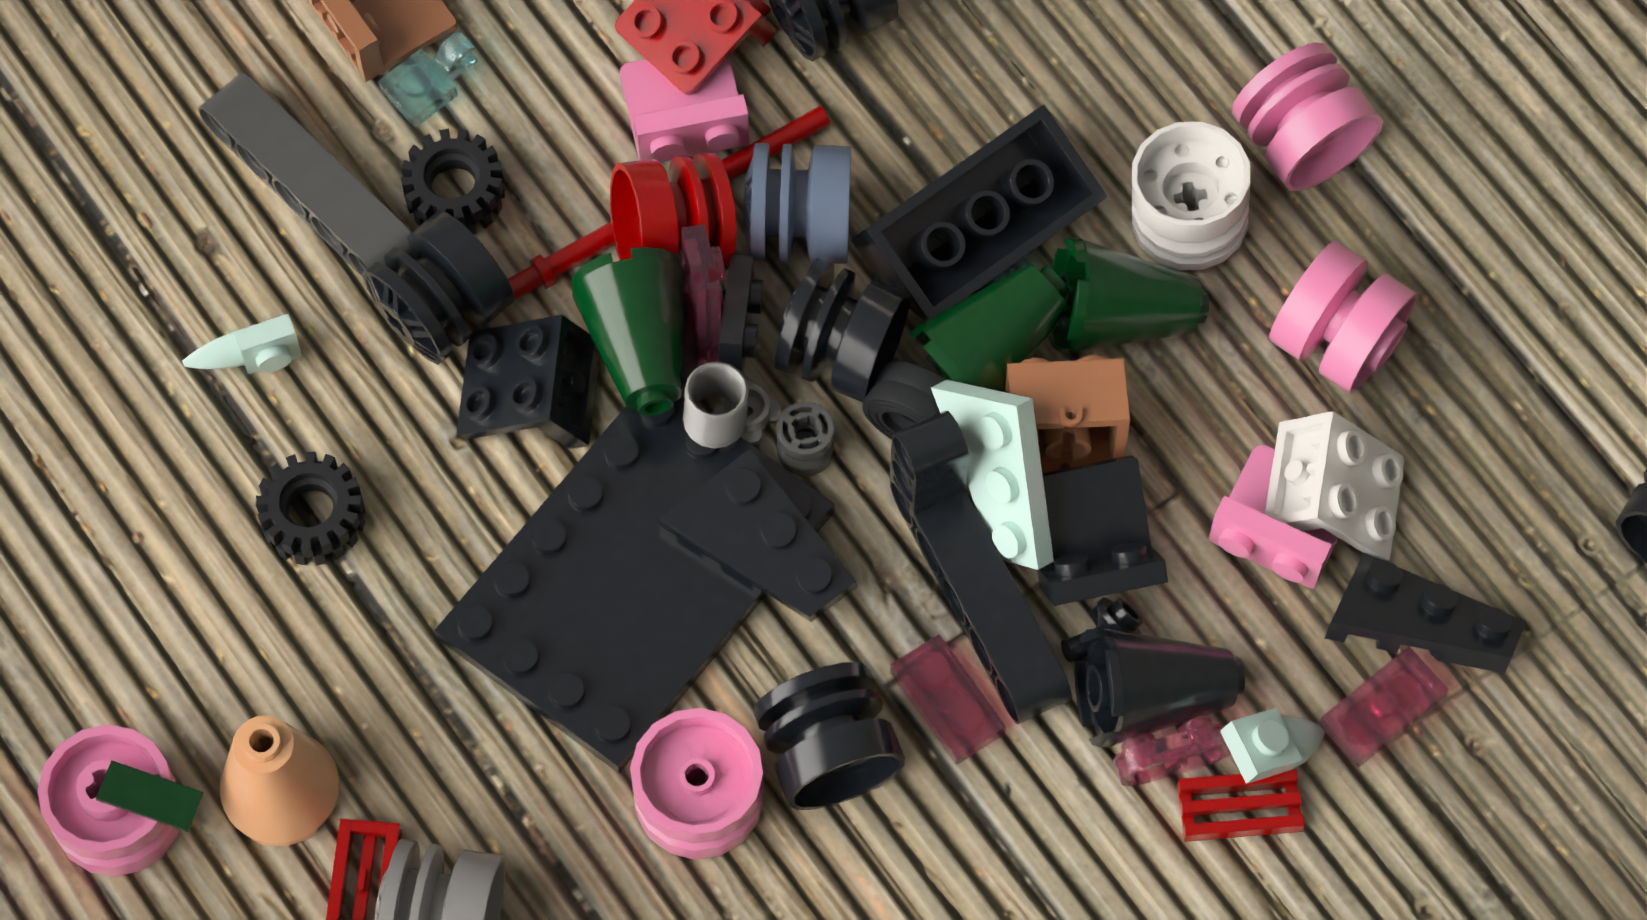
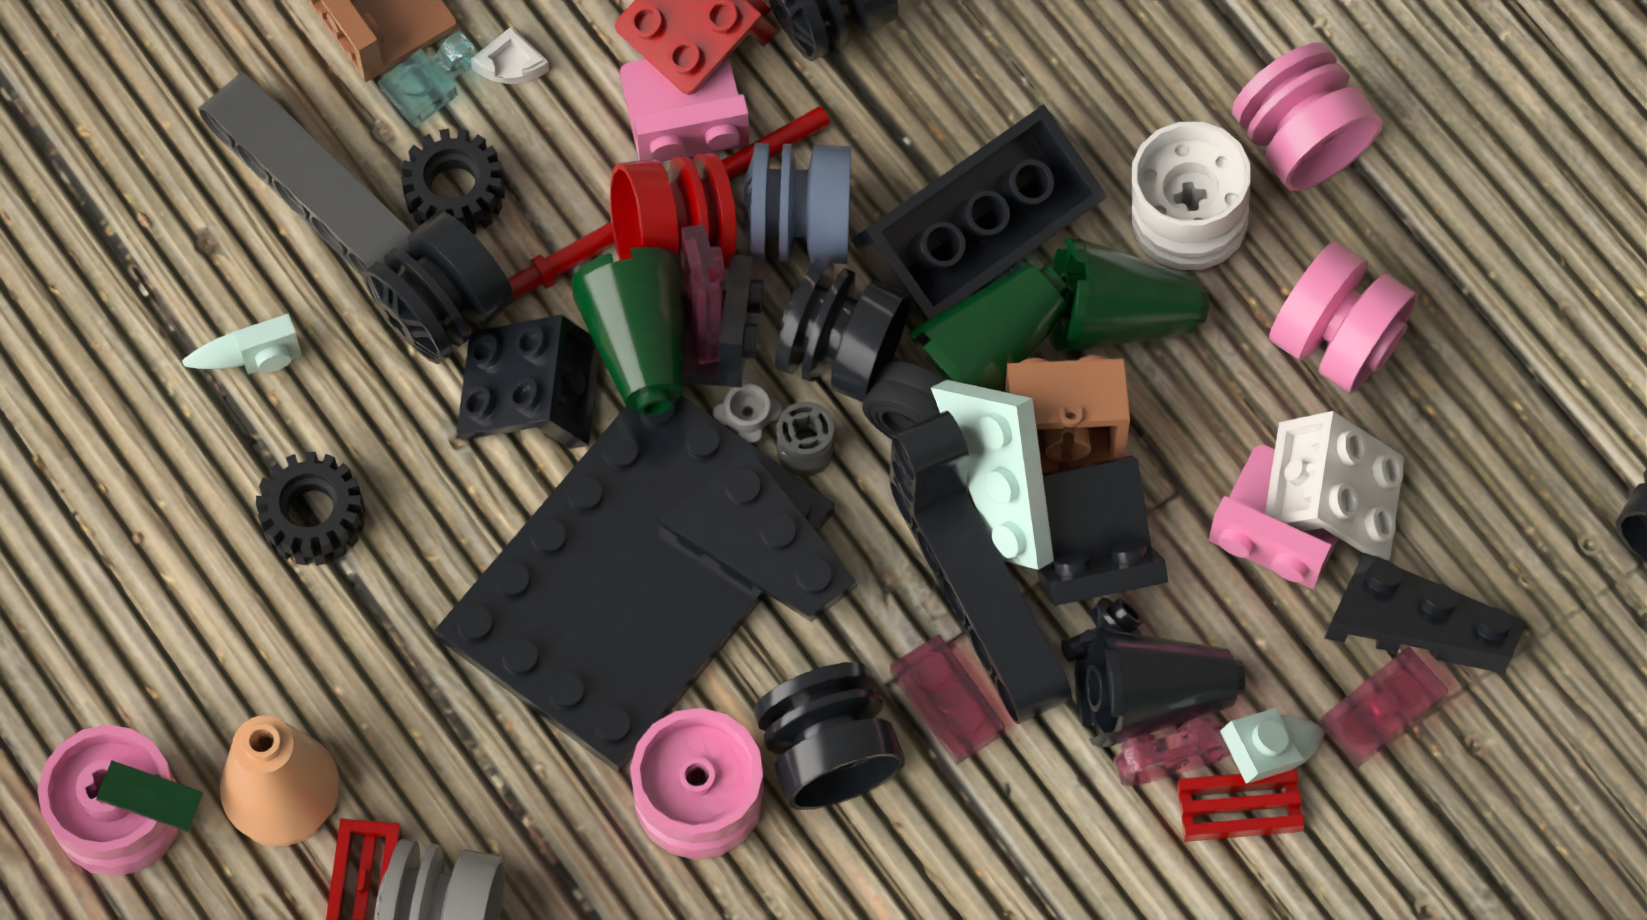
light grey piece [683,362,749,448] -> none
none -> white tile [470,26,549,84]

